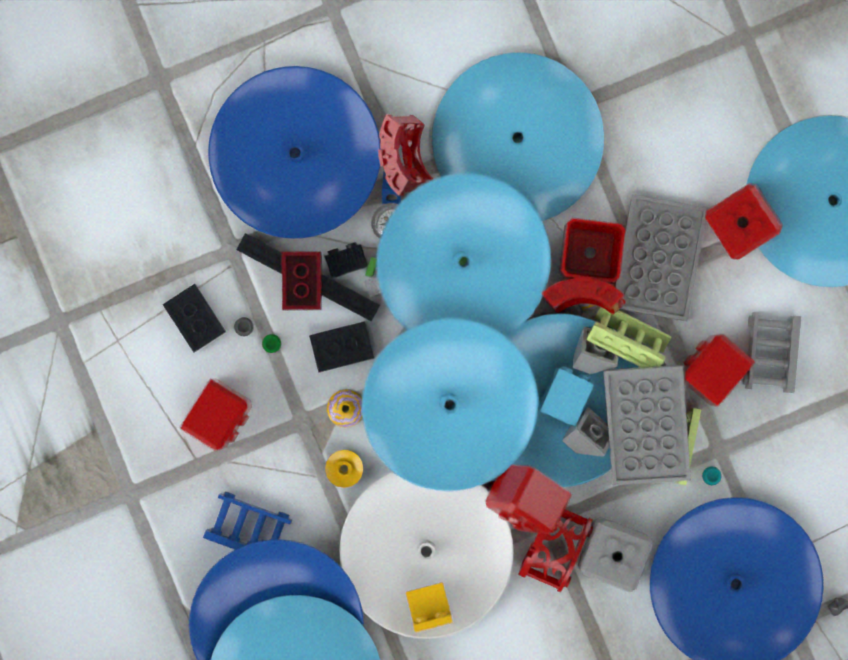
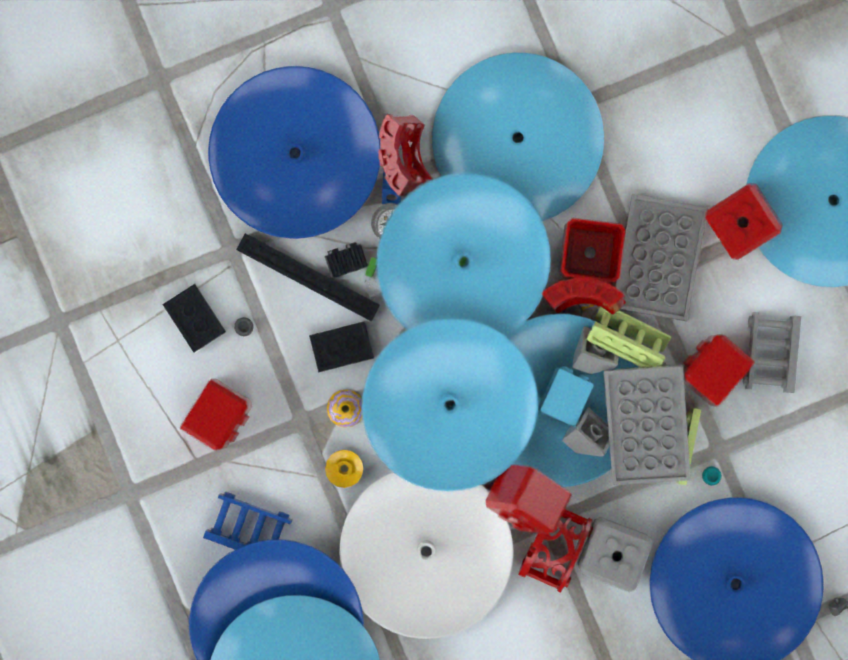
green plate [262,334,281,353] -> none
dark red brick [282,251,322,311] -> none
yellow bracket [406,582,453,633] -> none

